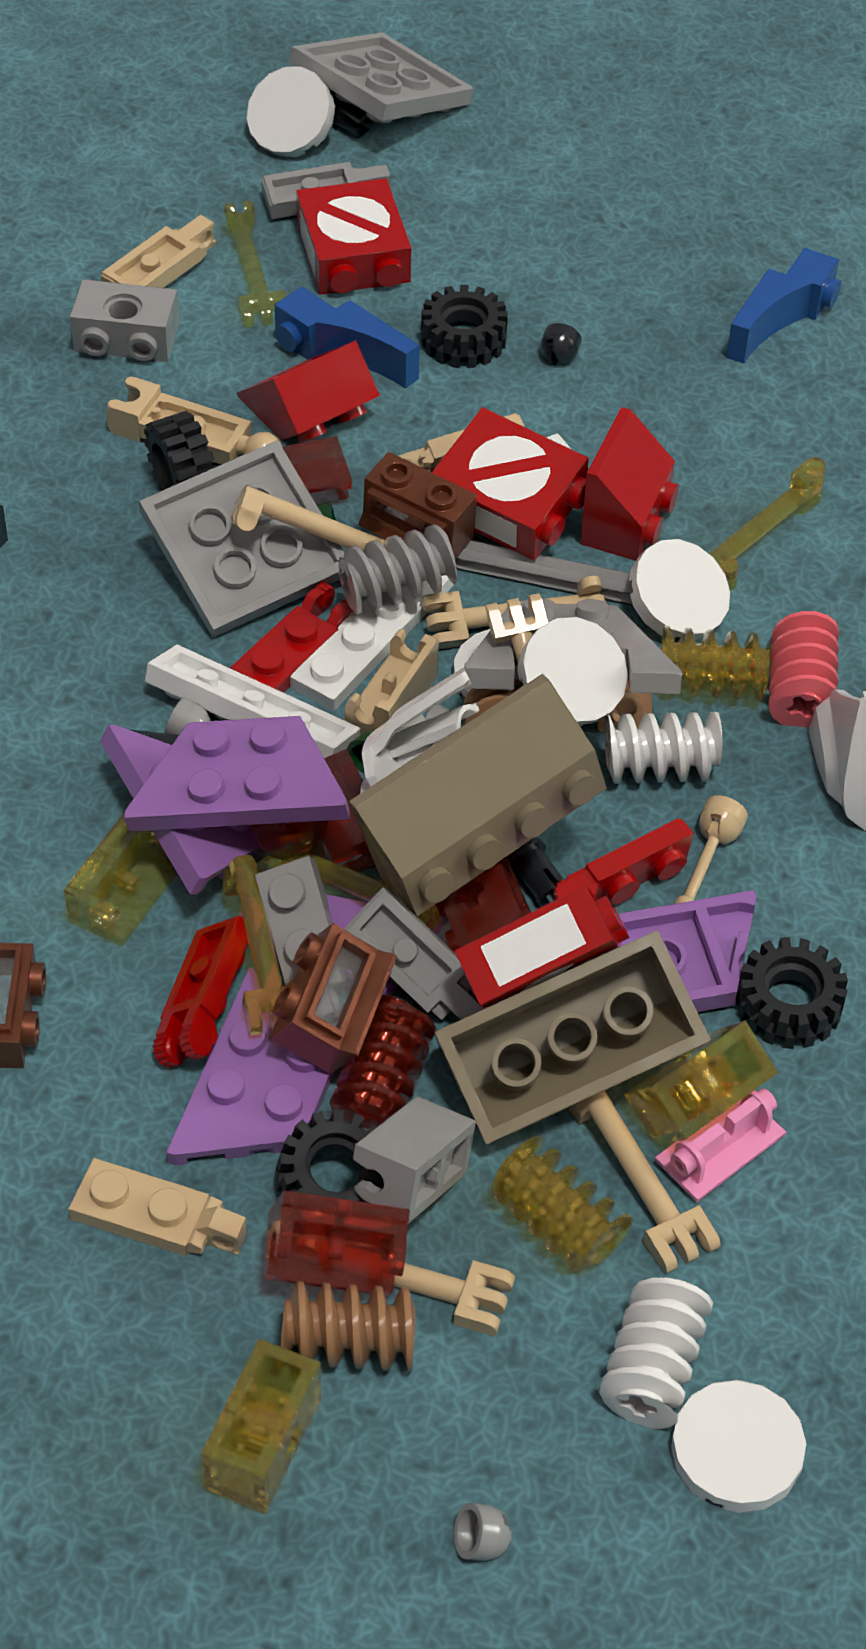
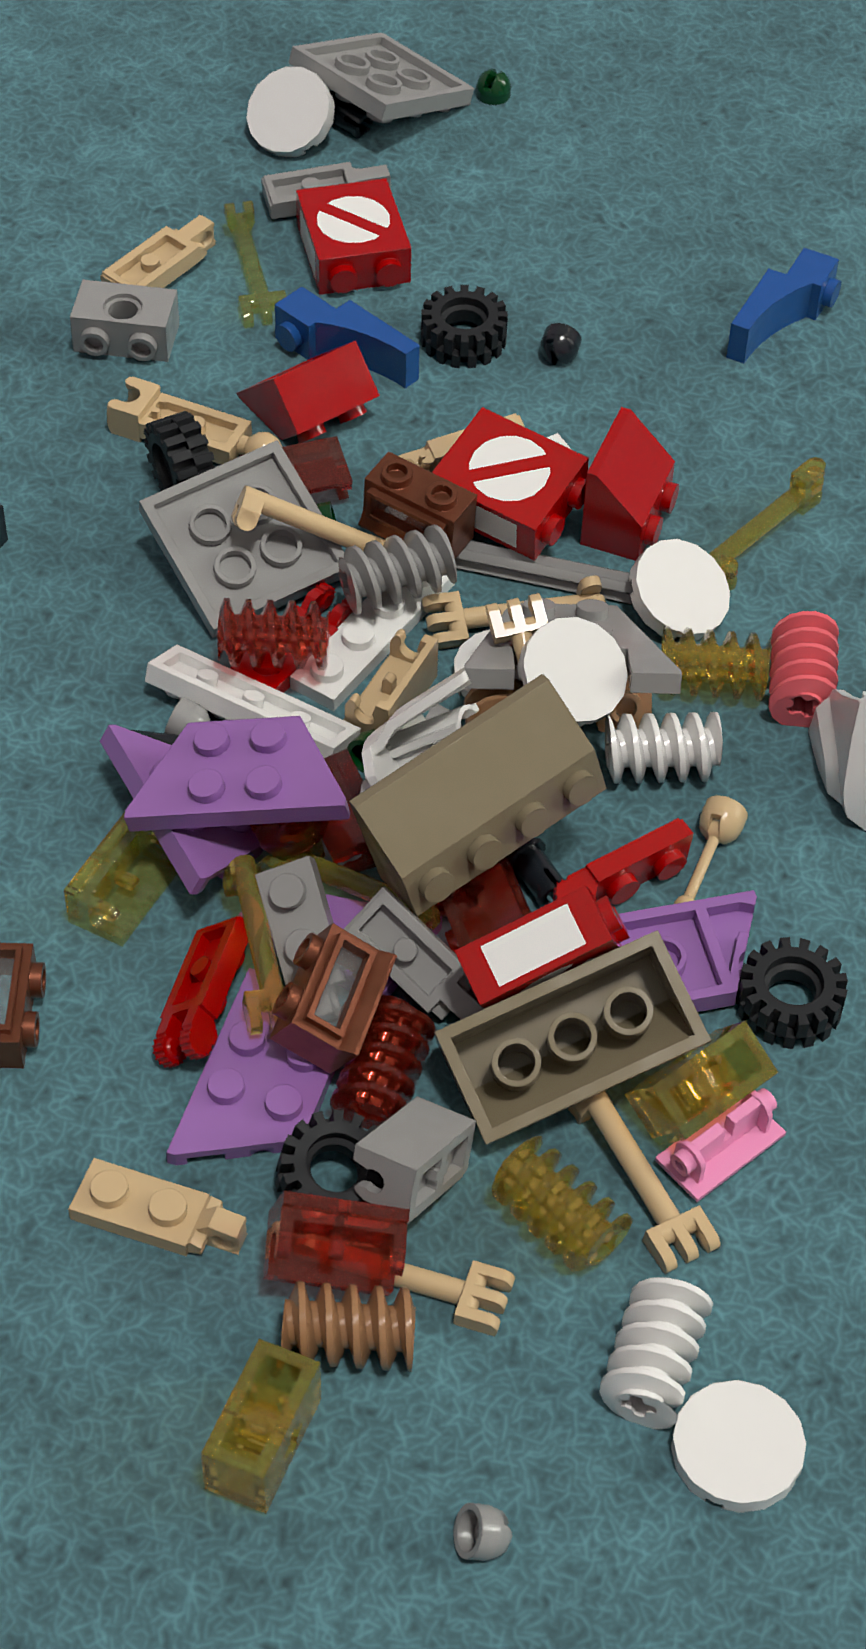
none -> clear red piece [217,598,330,670]
none -> dark green hinge [476,69,511,105]

